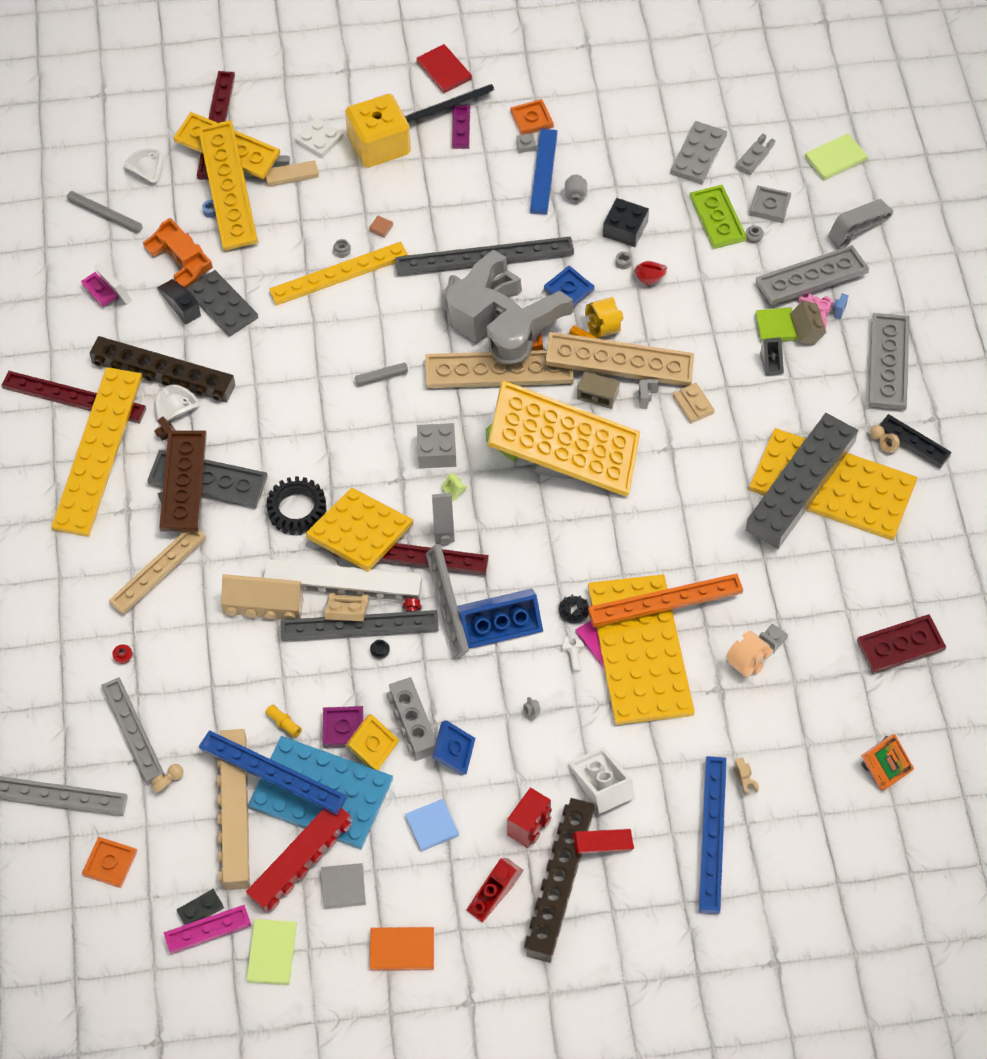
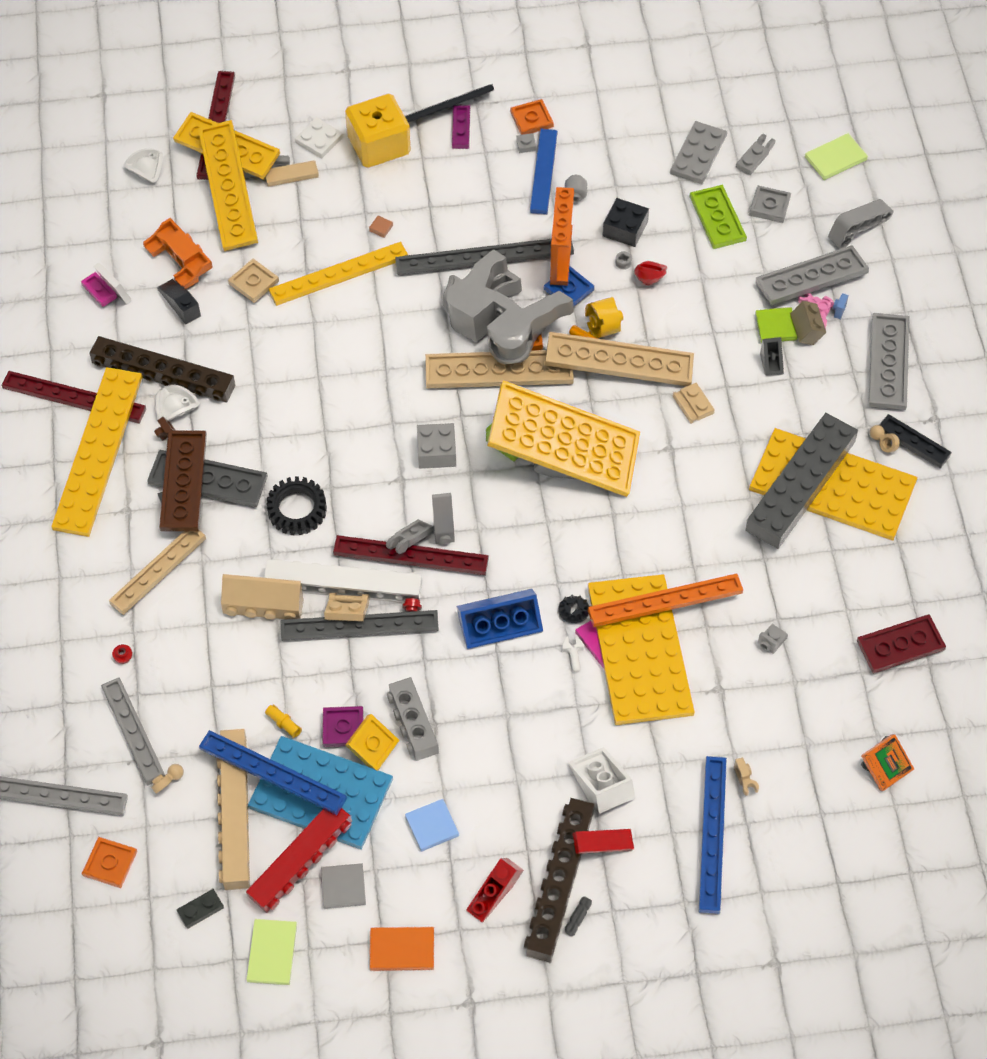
light grey axle [67,191,143,233] -> none
dark pink plate [163,905,251,954] -> none
dark grey plate [186,270,259,337] -> none
medium blue bush [202,200,216,218] -> none
yellow plate [306,487,413,572] -> none
light grey plate [333,239,351,256] -> none
light grey axle [355,362,408,386] -> none
black plate [370,639,390,659] -> none
red tile [416,44,472,93] -> none
light grey tile [426,545,469,659] -> none
blue plate [432,720,476,775] -> none
yellowish green tile [441,473,467,500] -> none
red brick [507,787,552,848] -> none
light grey plate [523,697,540,721] -> none
dark tan brick [577,371,620,409] -> none
light grey bracket [639,379,659,409] -> none
light nougat brick [726,631,773,678] -> none
light grey plate [746,225,764,242] -> none
none -> tan plate [228,259,279,303]
none -> light grey hinge [386,519,434,554]
none -> orange panel [550,187,574,286]
none -> dark grey axle [565,896,592,936]

